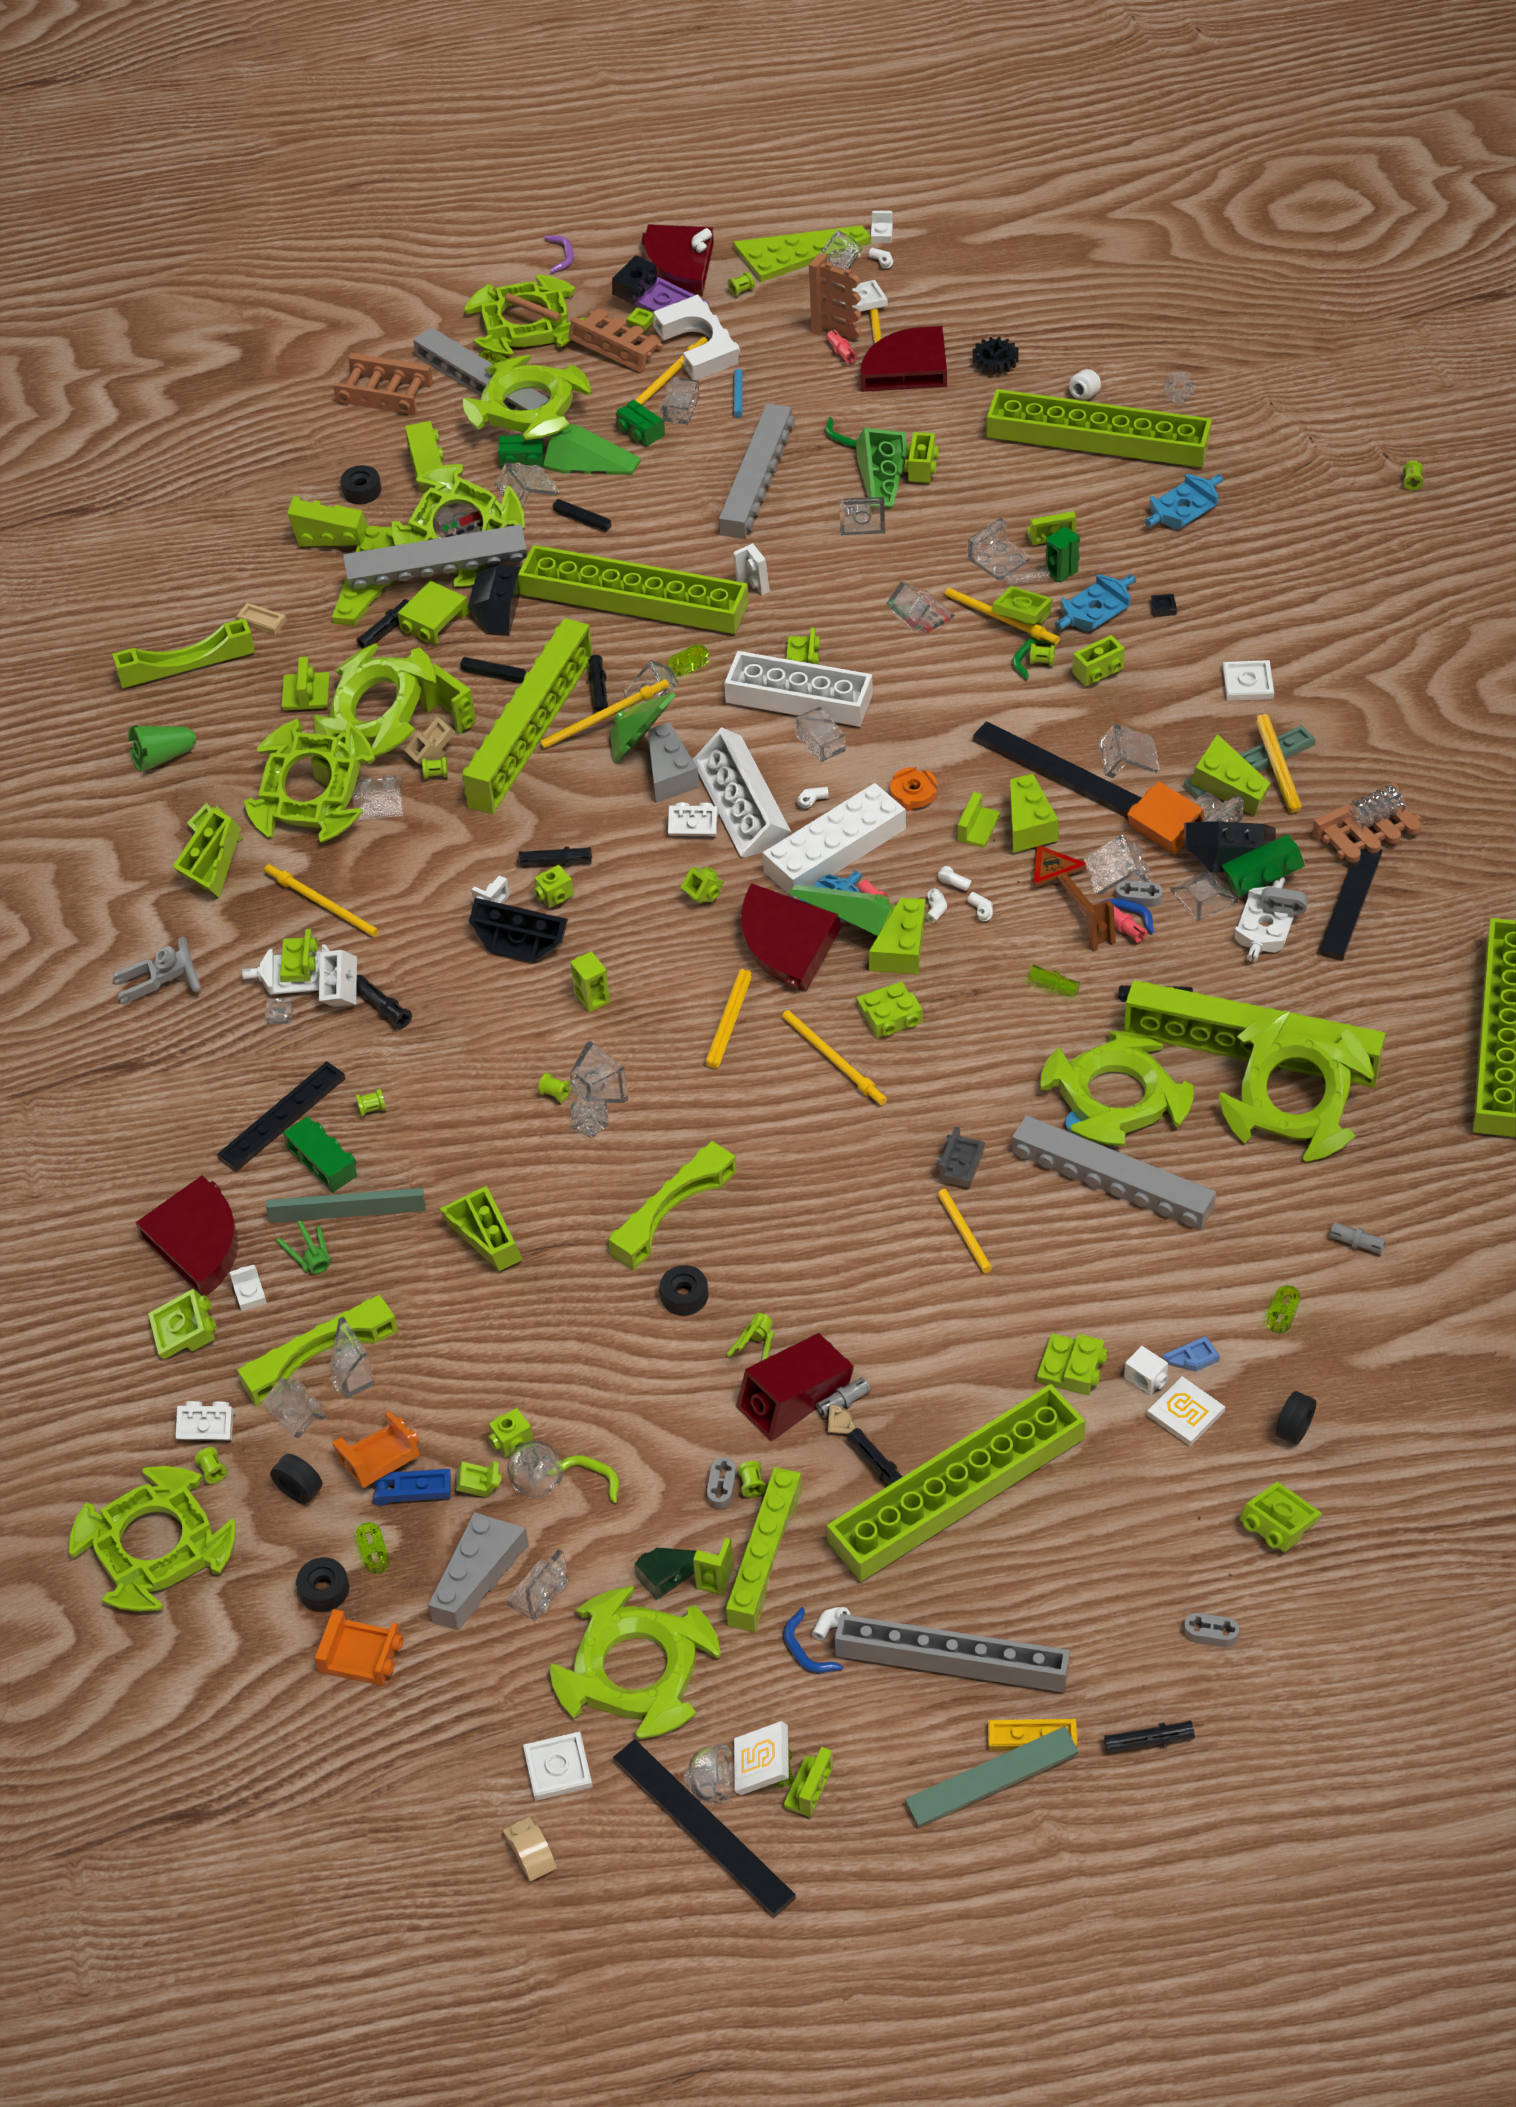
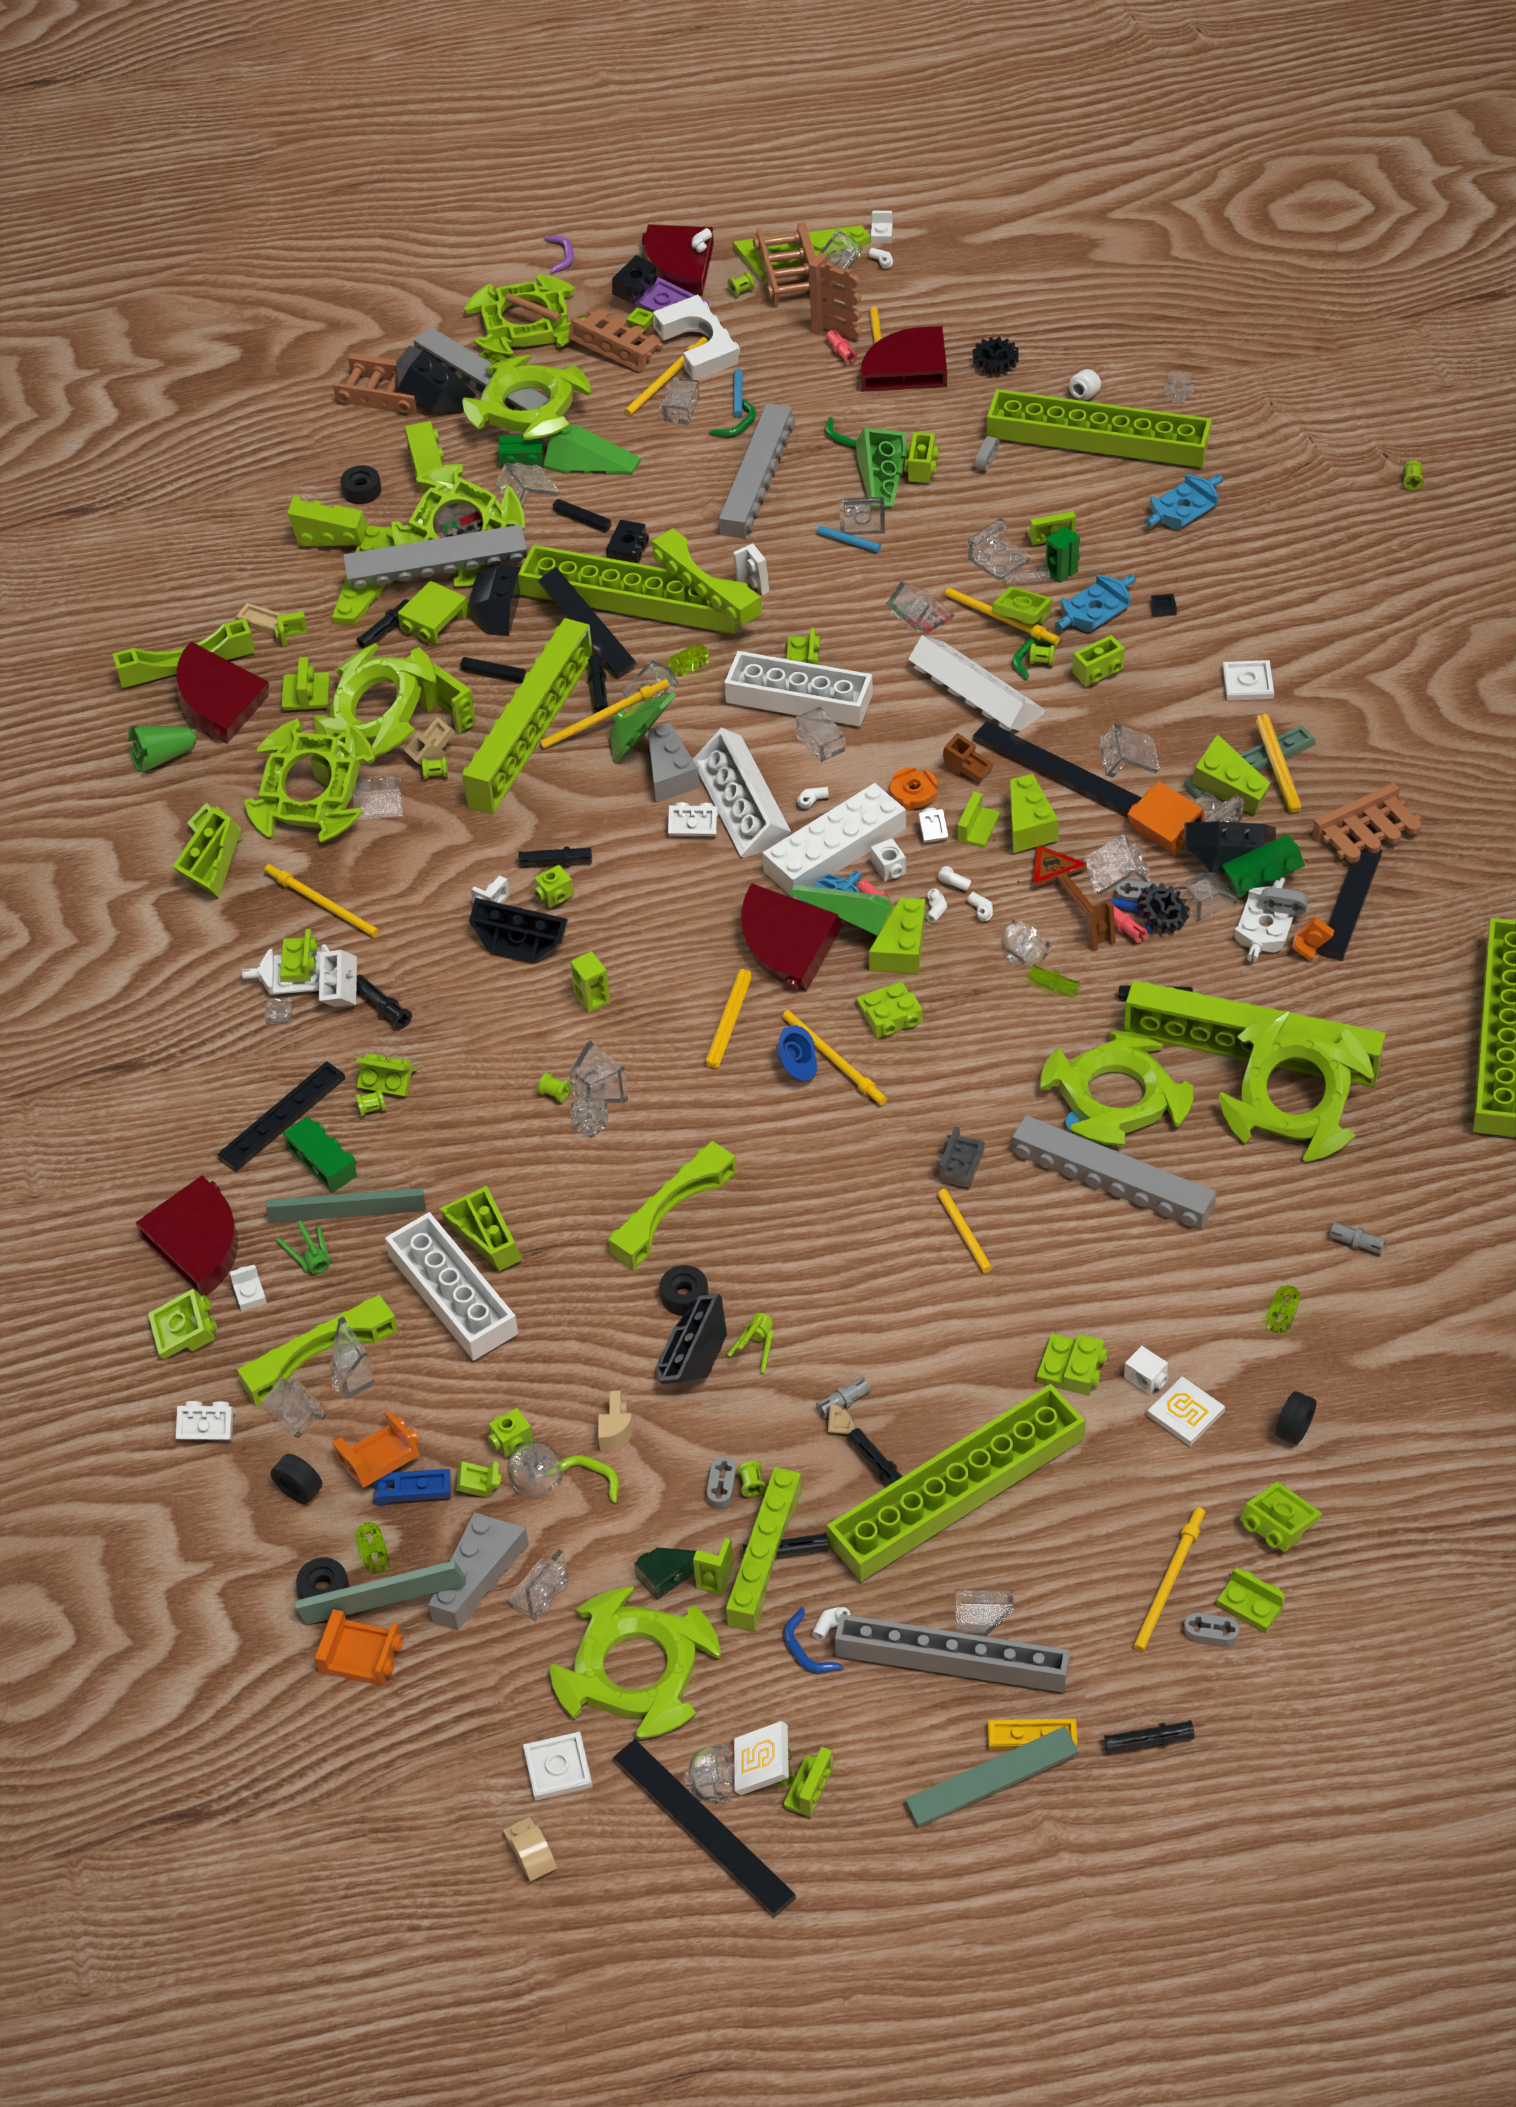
lime piece [69,1466,236,1612] -> none
light grey piece [112,937,201,1004] -> none
lime bush [194,1447,228,1484] -> none
green brick [616,399,665,447] -> none
lime brick [680,867,724,903] -> none
dark red slope [736,1333,854,1441] -> none
white tile [840,280,888,312] -> none
medium blue tile [1162,1336,1220,1372] -> none
clear piece [1349,785,1406,830] -> none
none -> dark red brick [176,642,269,744]
none -> lime bracket [274,611,308,647]
none -> sand green tile [295,1560,466,1625]
none -> lime bracket [356,1053,418,1096]
none -> white brick [385,1212,518,1361]
none -> black wedge [396,345,476,413]
none -> black tile [538,567,637,678]
none -> tan brick [598,1391,633,1453]
none -> black brick [606,520,649,563]
none -> lime arch [652,528,762,627]
none -> black wedge [655,1293,727,1384]
none -> green animal [709,399,757,437]
none -> black pin [742,1532,829,1560]
none -> nougat fence [753,222,816,306]
none -> blue piece [775,1025,817,1081]
none -> dark azure bar [817,526,881,553]
none -> white brick [871,838,906,882]
none -> white slope [908,635,1046,731]
none -> white bracket [917,808,948,843]
none -> dark orange brick [943,733,994,784]
none -> clear slope [956,1589,1014,1637]
none -> light grey beam [975,436,999,471]
none -> clear cylinder [1001,920,1052,967]
none -> yellow bar [1133,1507,1206,1652]
none -> black gear [1136,883,1190,934]
none -> lime bracket [1216,1567,1285,1634]
none -> orange bracket [1292,916,1334,961]

